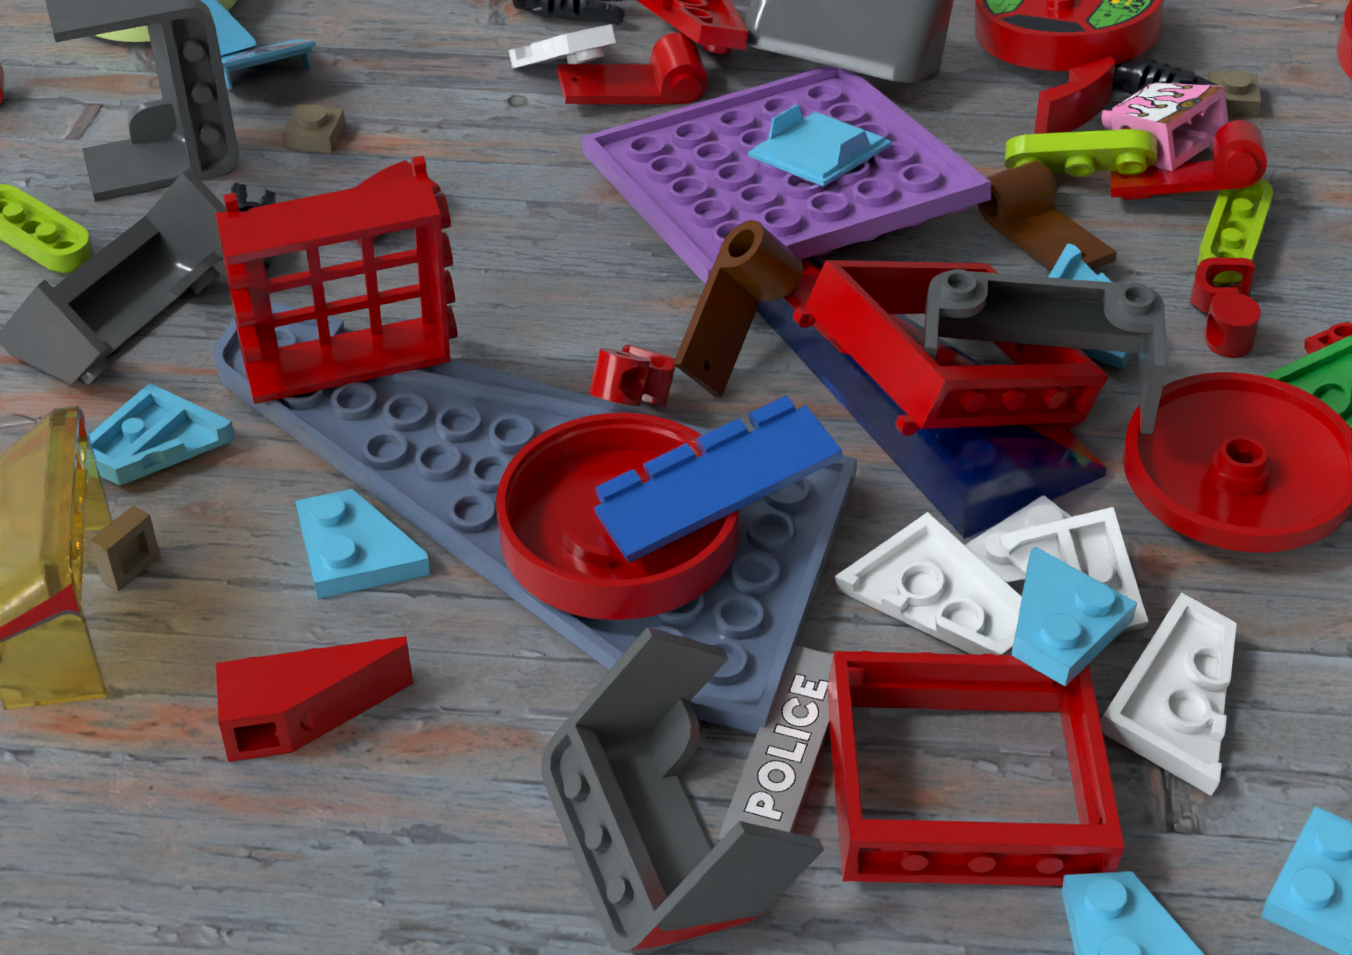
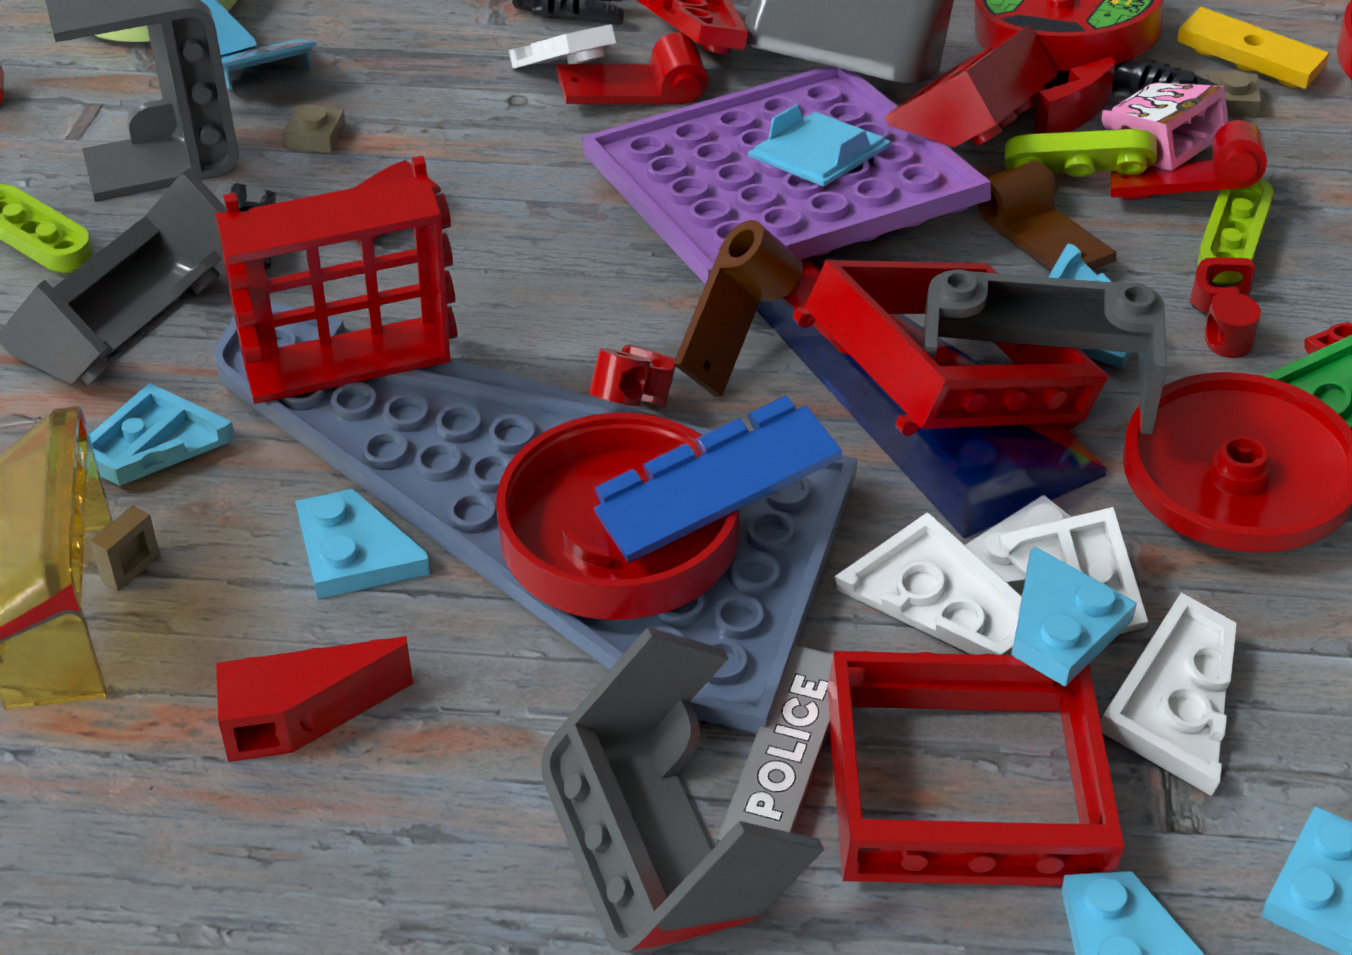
none -> red slope [884,24,1058,147]
none -> yellow tile [1177,7,1329,89]

